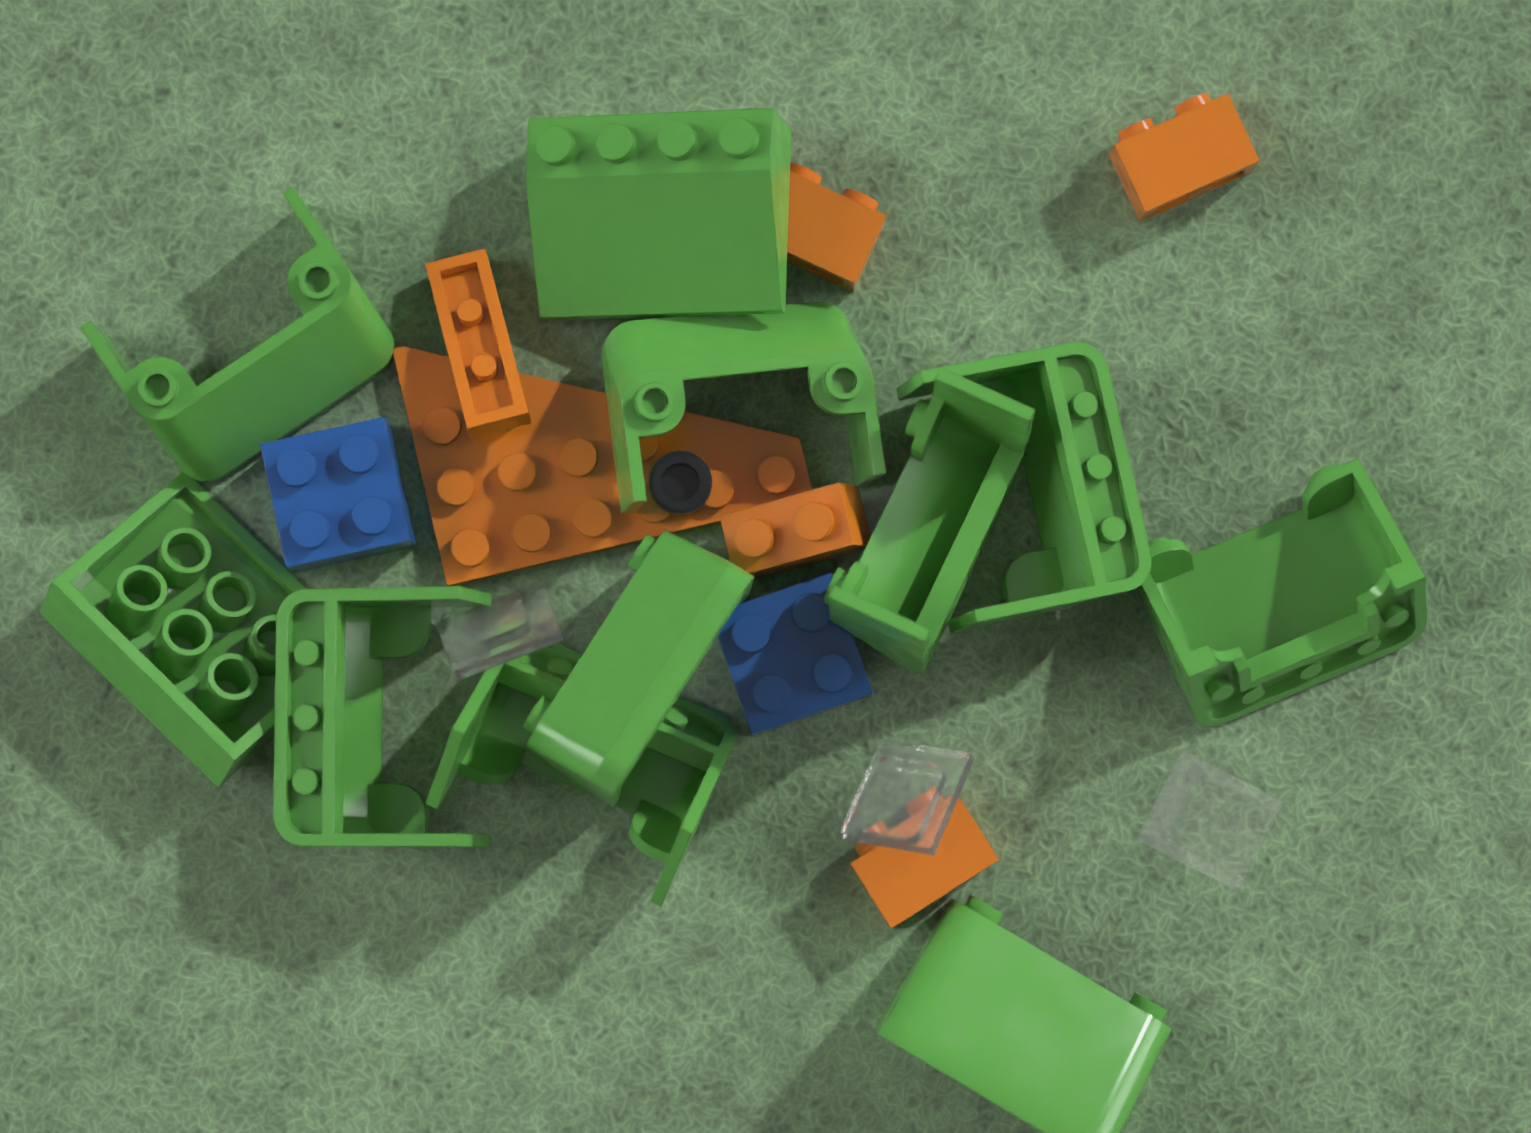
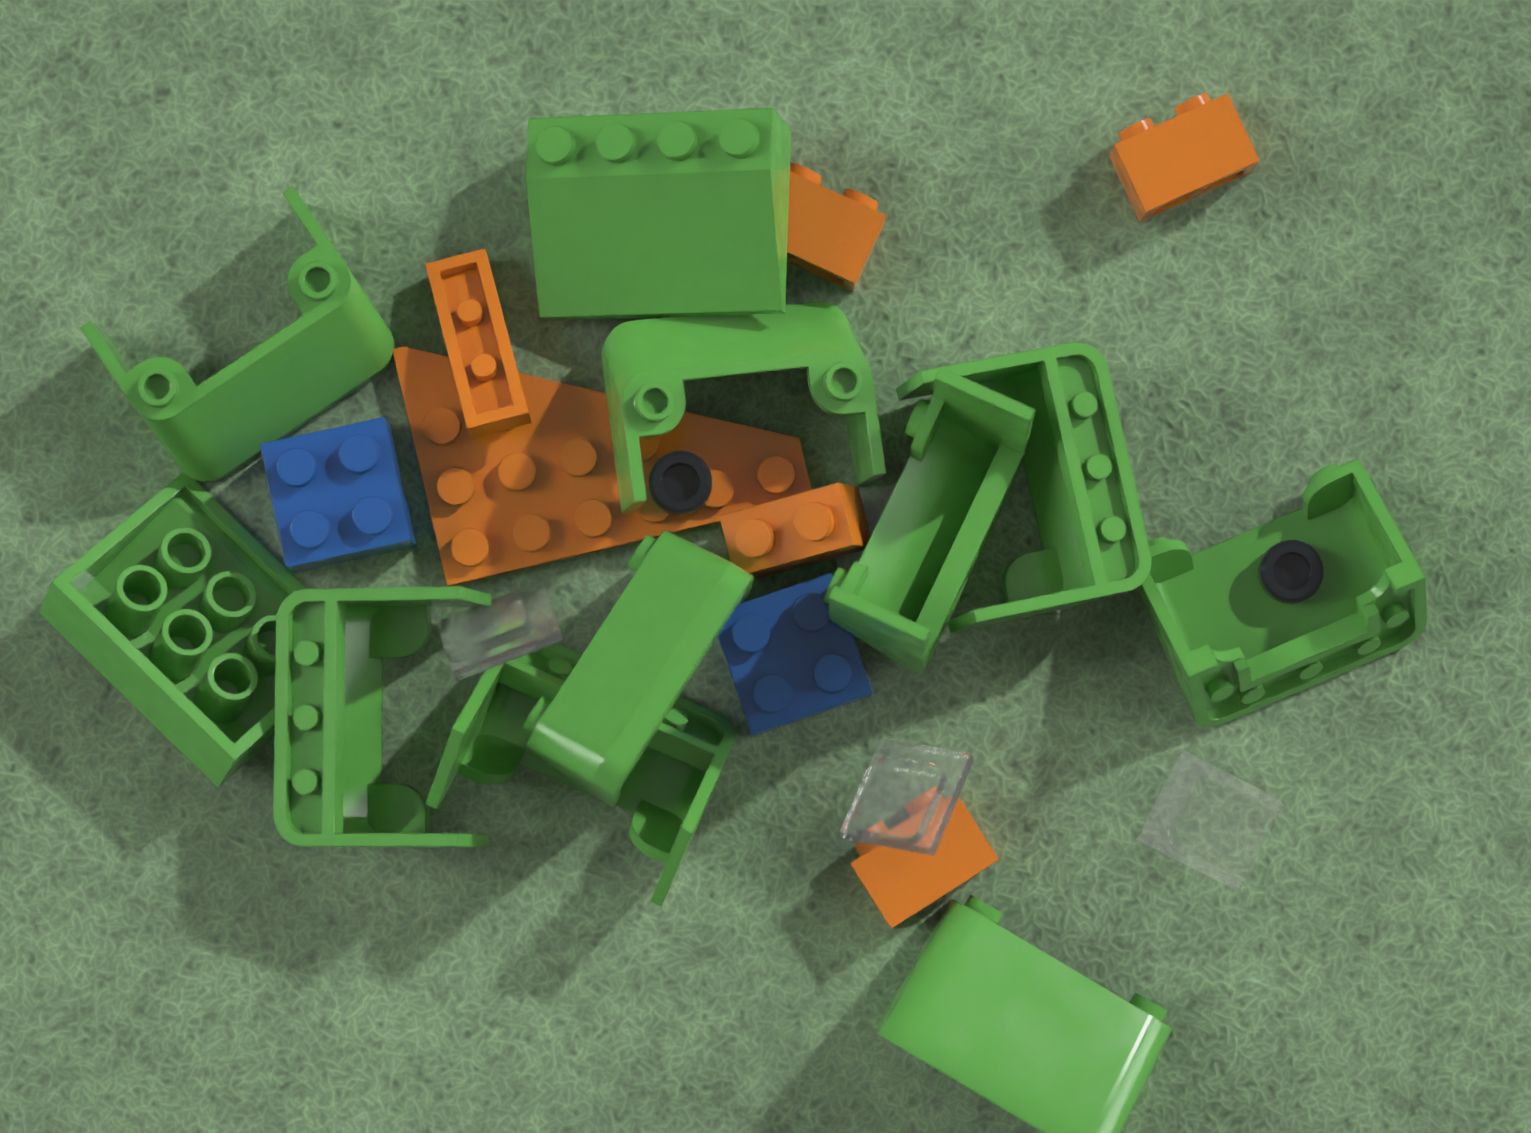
none -> black tile [1258,540,1324,604]

